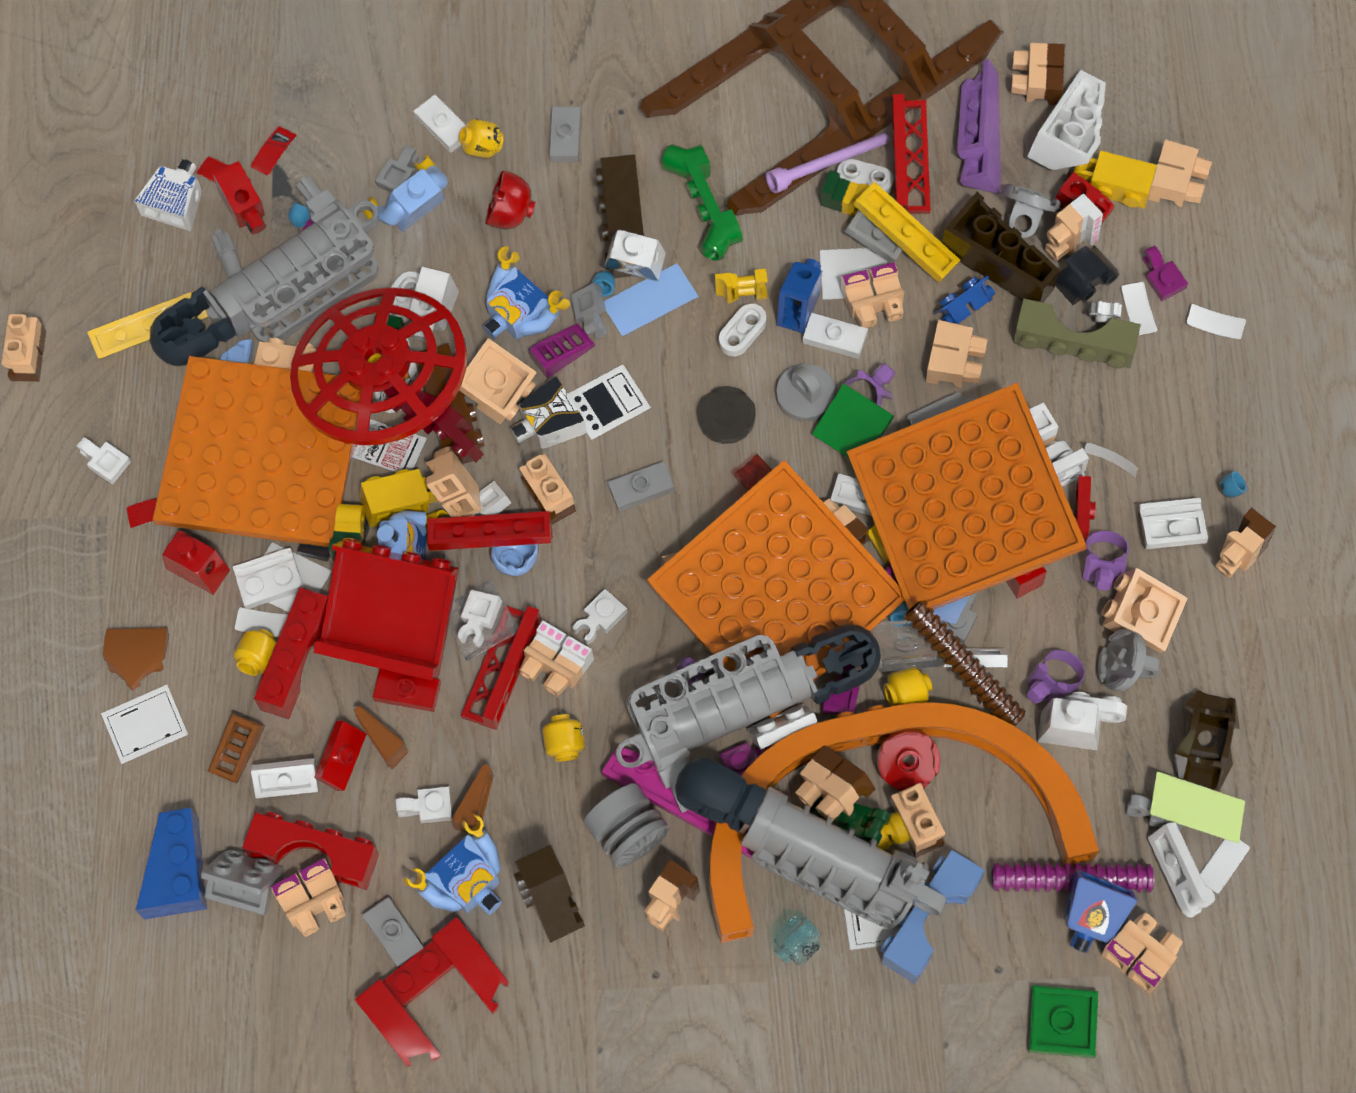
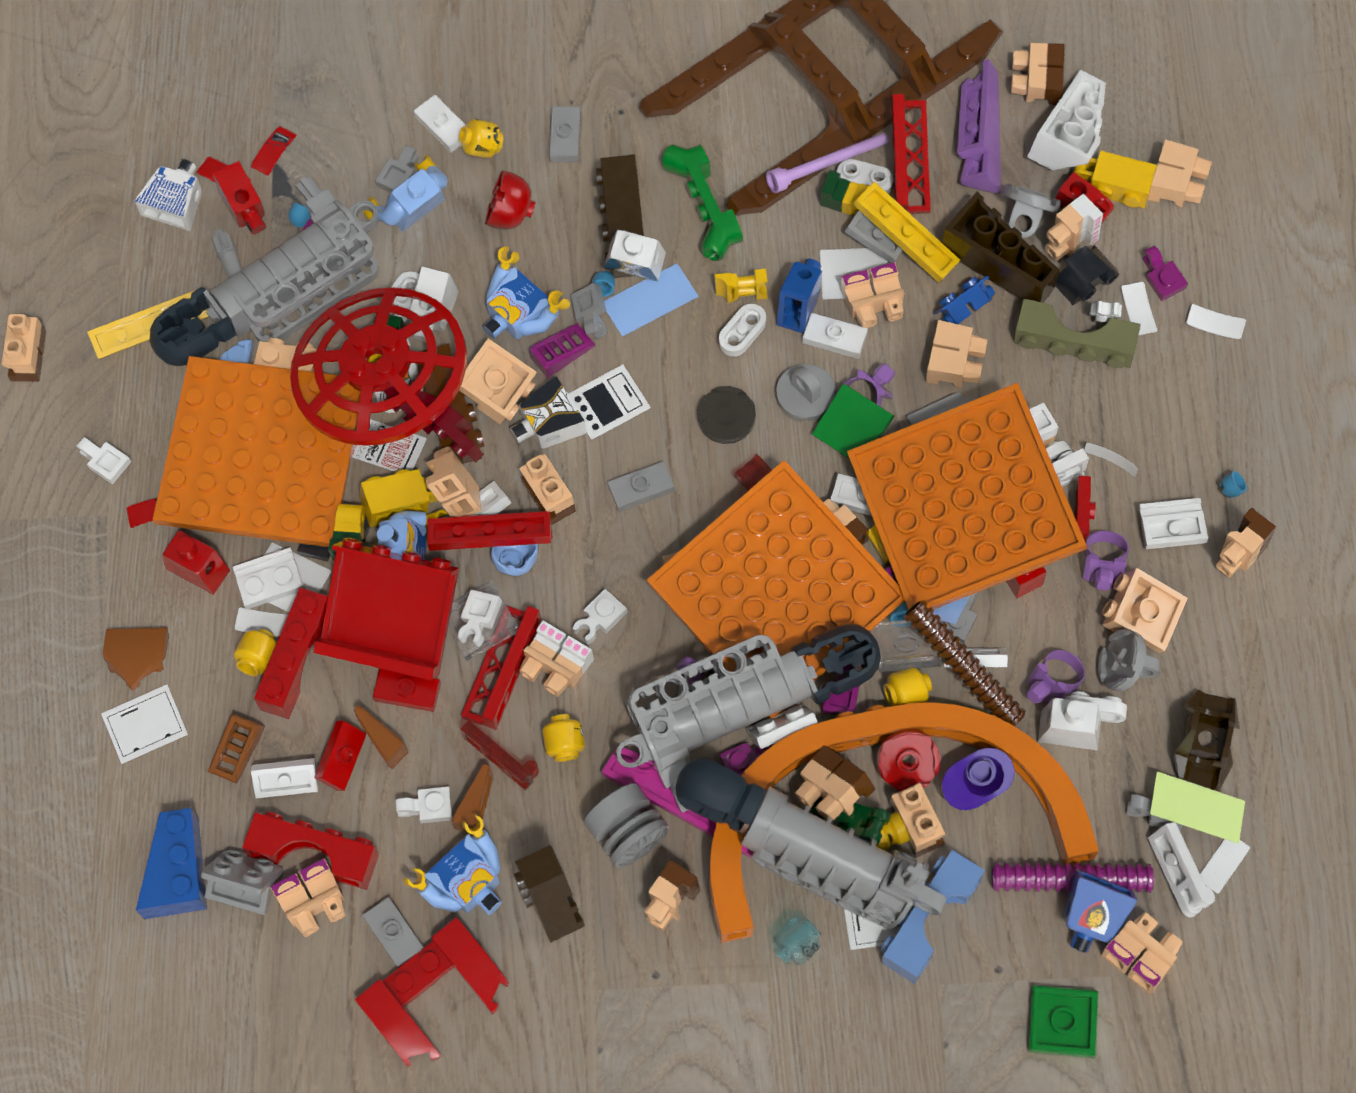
none -> clear red hinge [460,720,539,791]
none -> dark purple piece [942,748,1015,810]

